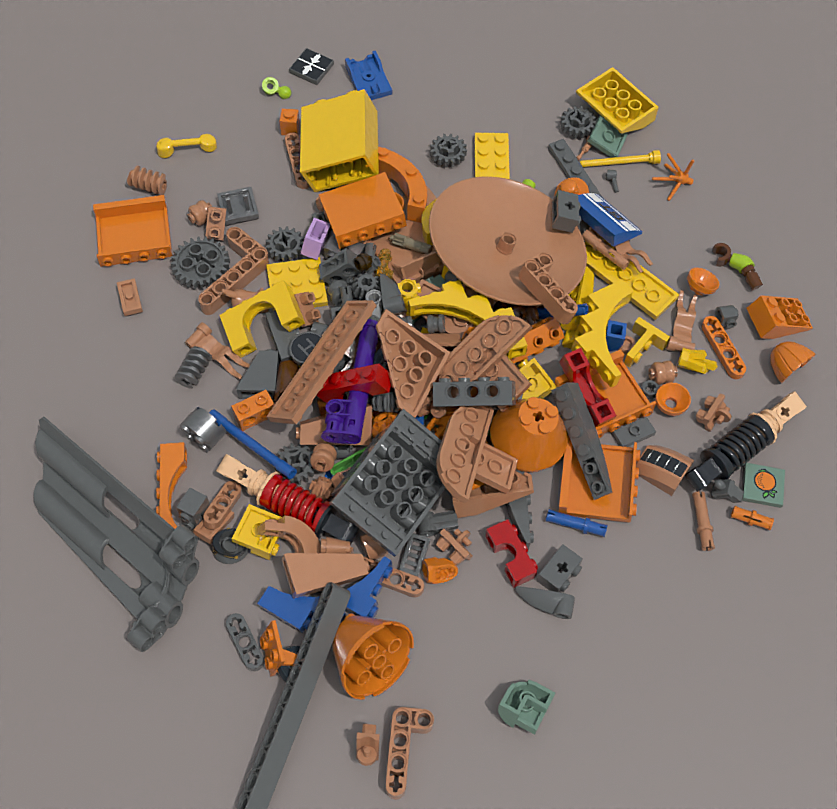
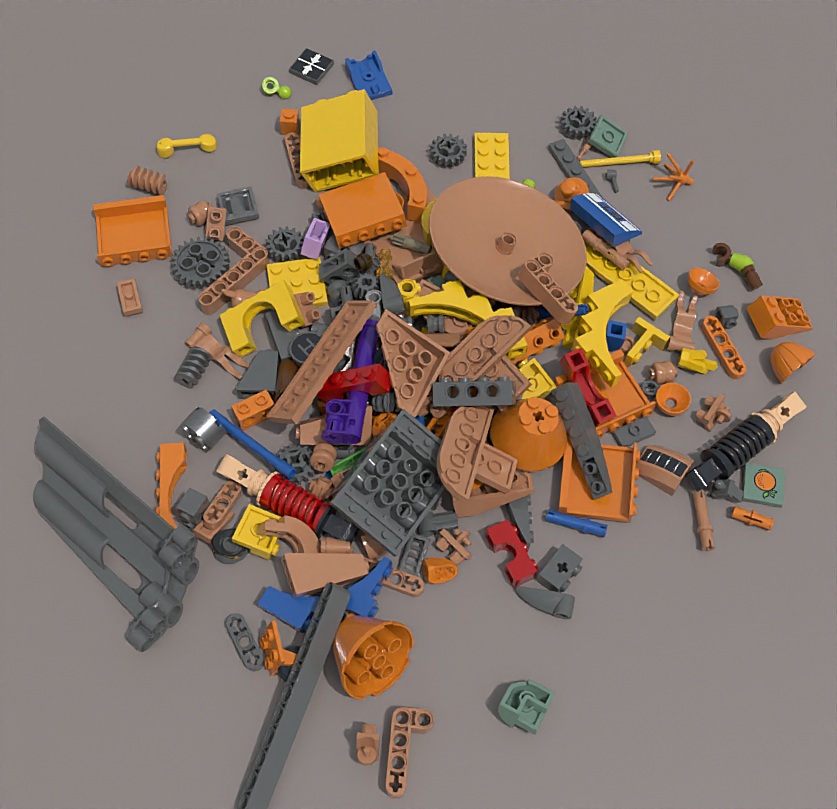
dark grey brick [552,190,581,233] -> none
yellow slope [576,67,659,134] -> none

